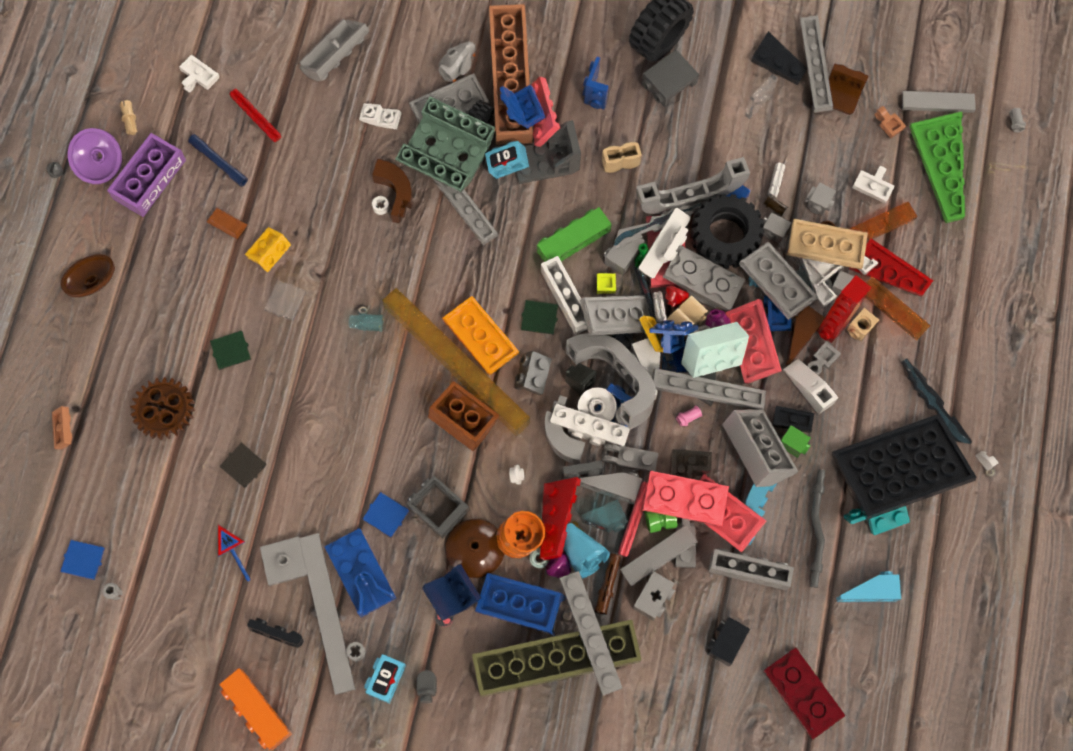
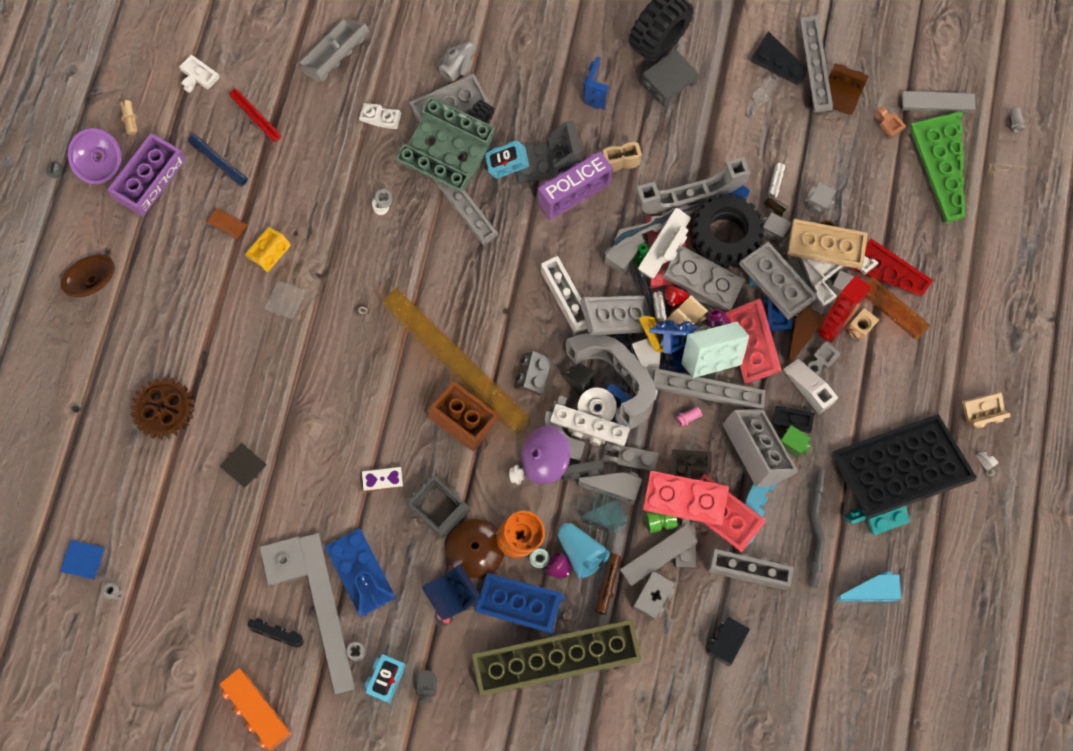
nougat plate [52,406,72,450] -> none
clear green piece [210,331,251,370] -> none
piece [218,525,250,581] -> none
clear light blue hinge [349,314,384,332] -> none
blue piece [362,492,409,538] -> none
reddish brown arch [372,159,413,224] -> none
light orange piece [442,296,519,376] -> none
nougat brick [489,4,533,145] -> none
blue bracket [500,85,546,129] -> none
clear green piece [521,300,558,335] -> none
coral wing [531,77,560,147] -> none
bright green brick [537,207,612,262] -> none
red wing [540,477,581,560] -> none
light grey plate [560,571,622,696] -> none
neon yellow plate [597,273,616,294] -> none
coral axle [618,482,648,557] -> none
dark red piece [763,647,846,740] -> none
clear orange plate [849,201,918,242] -> none
white plate [852,166,895,204] -> none
black sword [901,358,972,444] -> none
none -> tile [362,467,403,492]
none -> light grey bush [375,189,393,208]
none -> medium lavender dish [520,426,570,485]
none -> medium lavender brick [538,151,613,220]
none -> tan bracket [962,392,1010,428]

